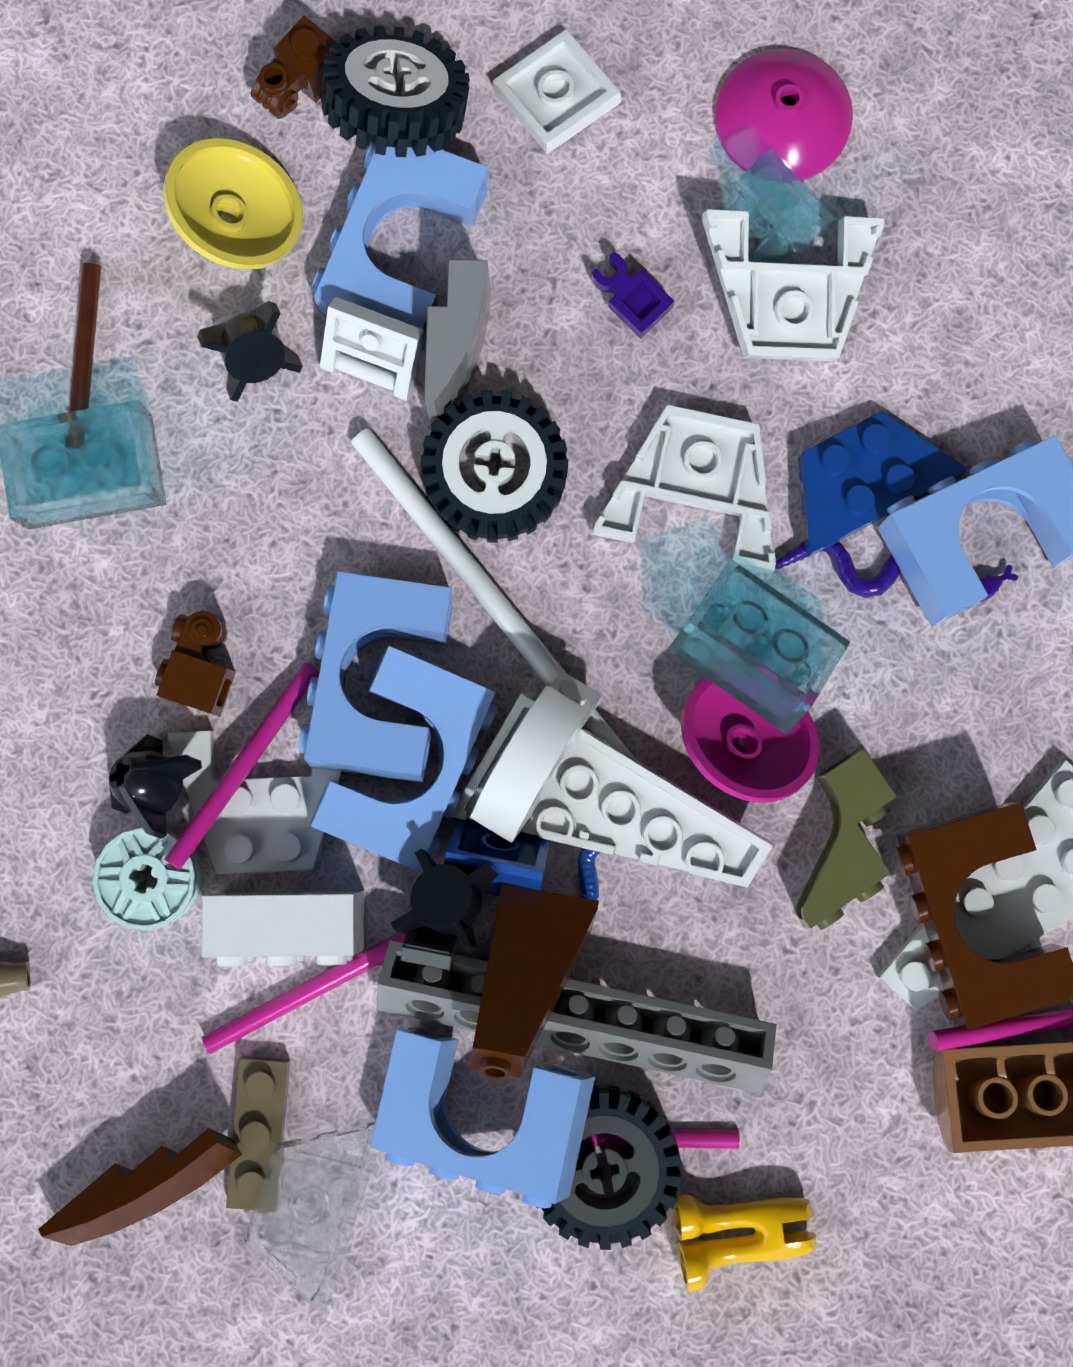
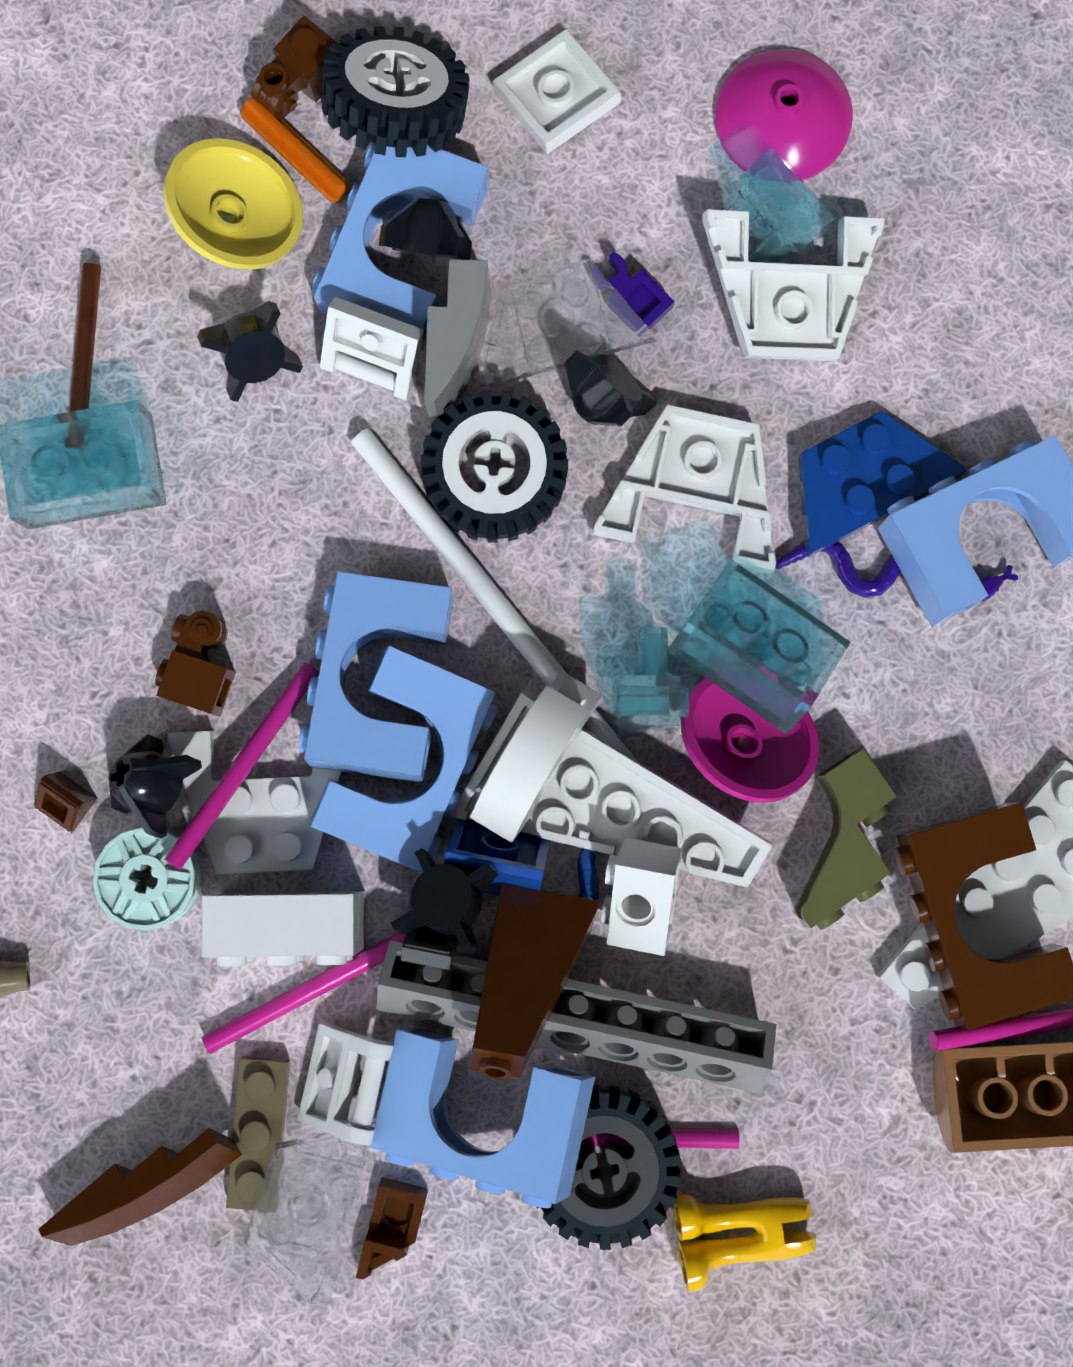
none -> reddish brown slope [34,771,97,833]
none -> orange axle [240,97,351,203]
none -> white plate [297,1024,394,1145]
none -> reddish brown slope [356,1177,429,1280]
none -> black piece [379,198,472,260]
none -> clear wing [478,258,655,389]
none -> black piece [564,343,657,427]
none -> white brick [601,837,683,956]
none -> clear light blue brick [616,627,689,732]

